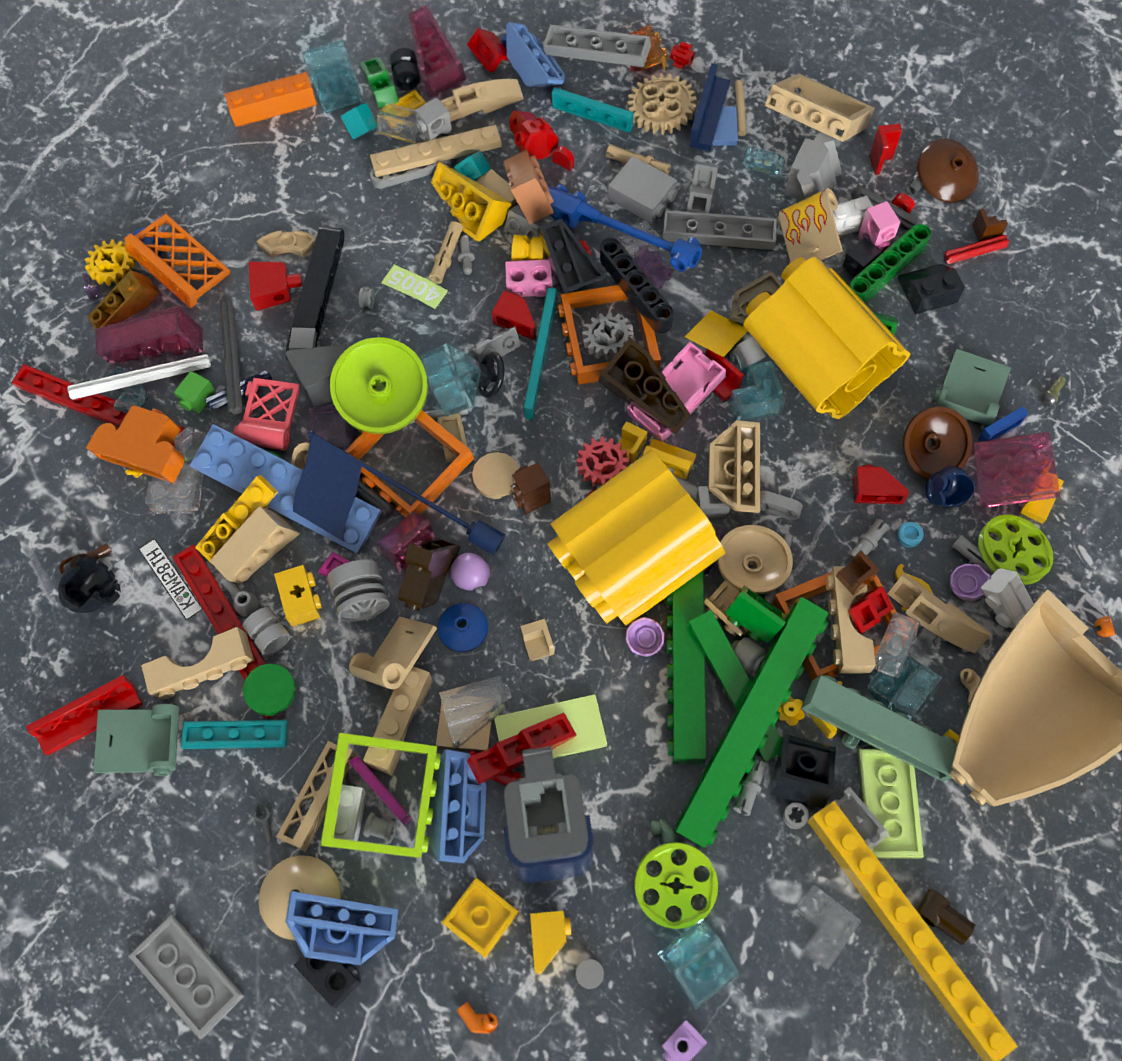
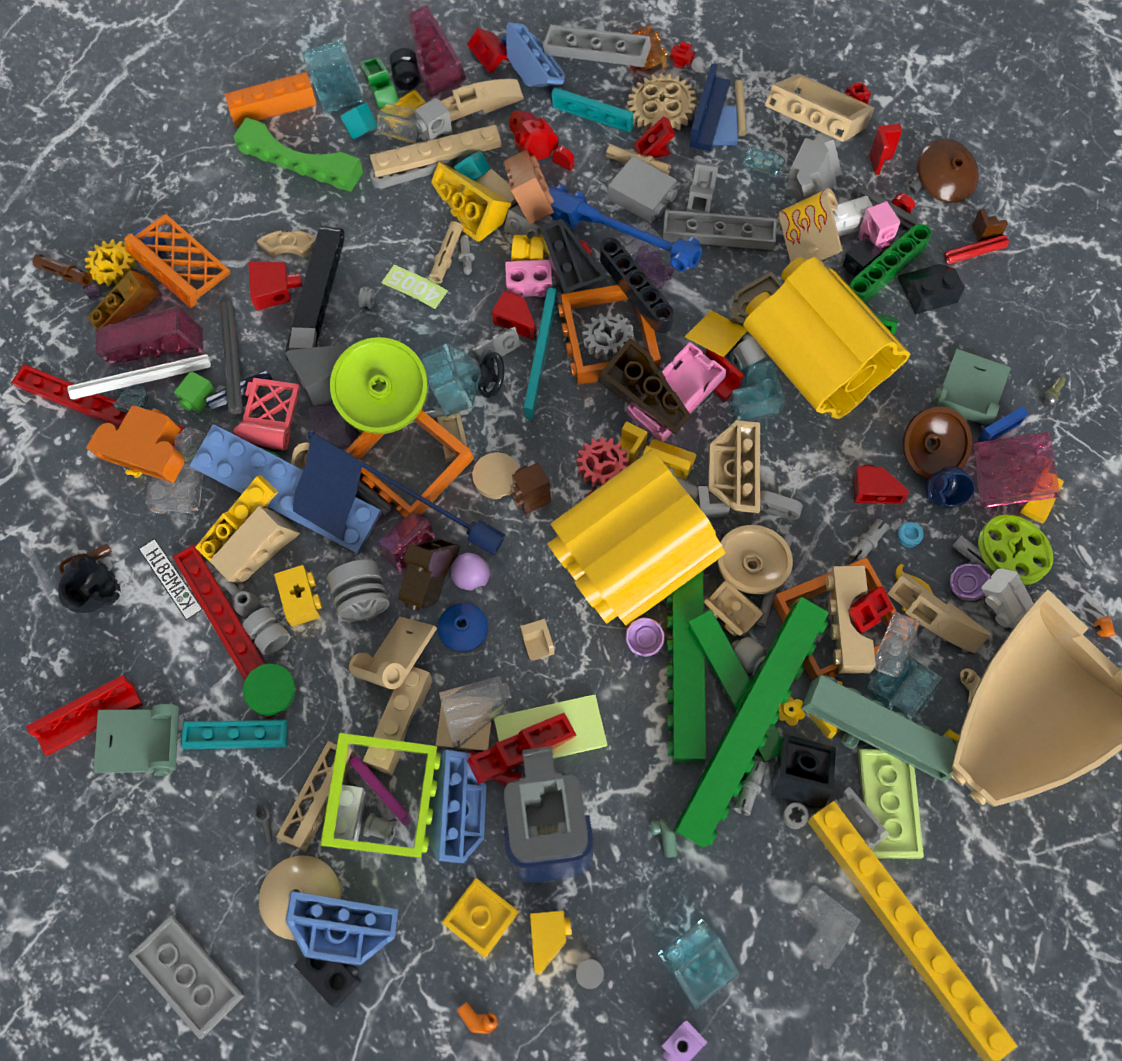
tan arch [141,627,254,699] -> none
dark pink tile [318,551,350,577] -> none
lime wedge [634,842,718,929] -> none
green slope [725,585,786,643] -> none
reddish brown panel [836,551,879,595] -> none
dark brown piece [916,889,976,945] -> none
none -> reddish brown pin [32,254,92,286]
none -> bright green arch [234,117,363,192]
none -> red slope [633,116,676,159]
none -> red gear [845,83,871,104]

